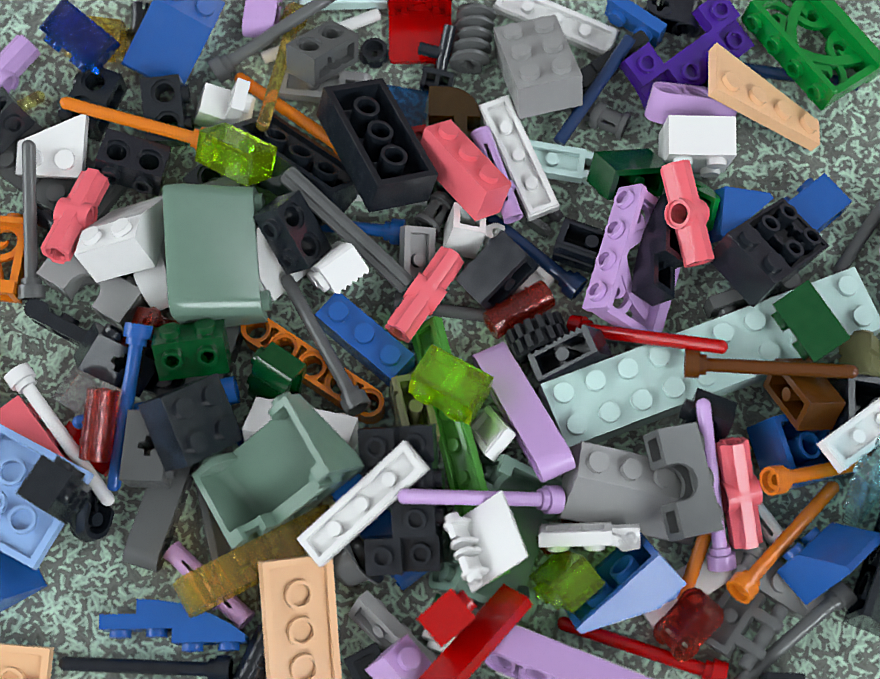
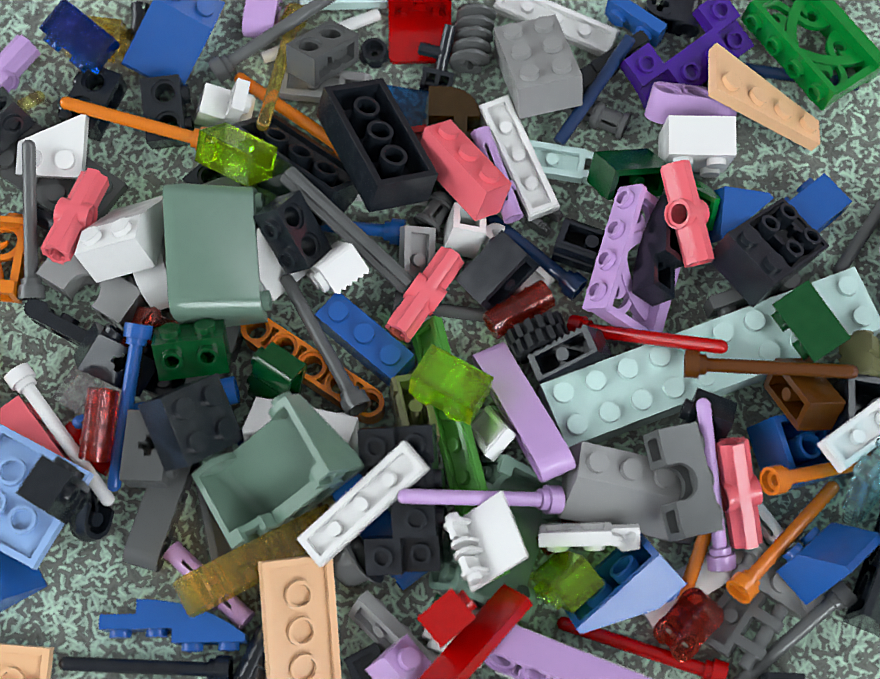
black brick [95,128,172,196] -> none

